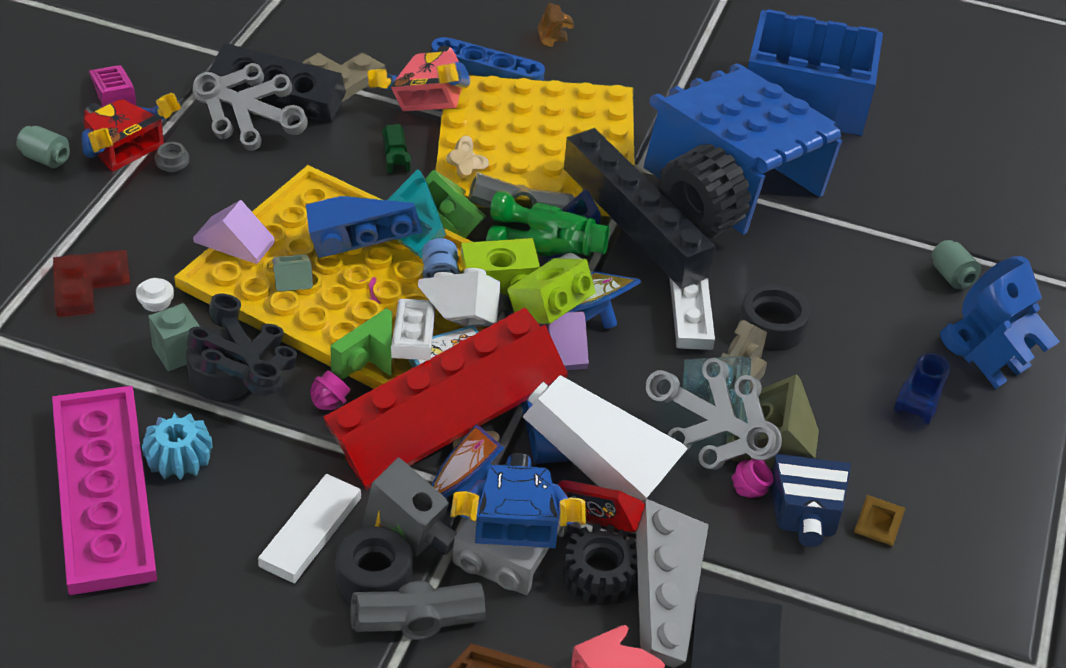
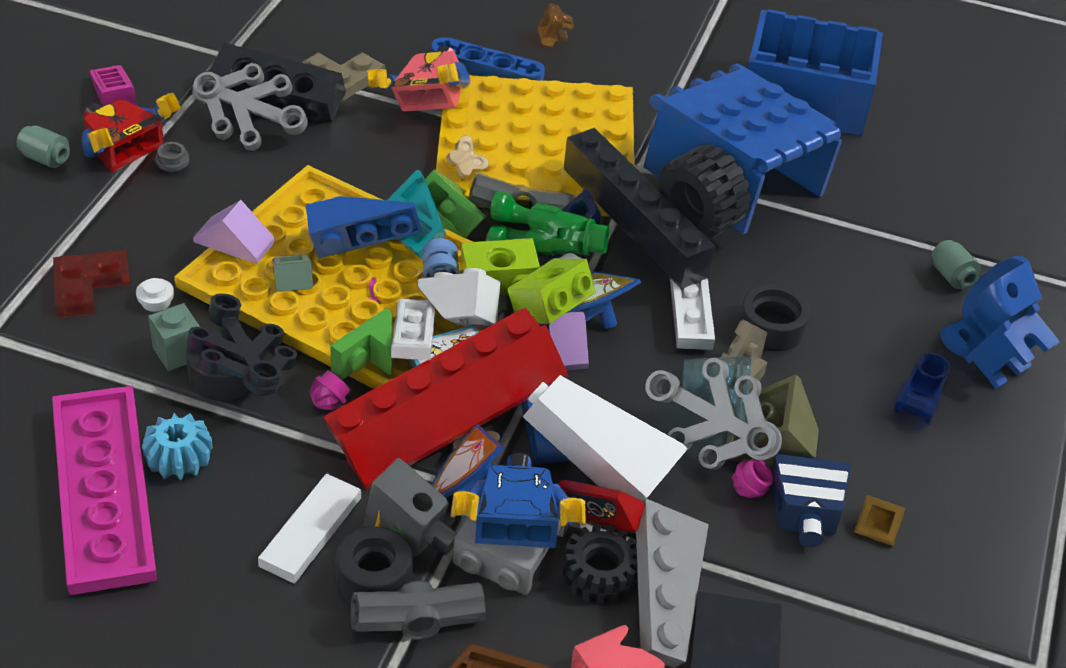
dark green bar [382,124,411,173] -> none

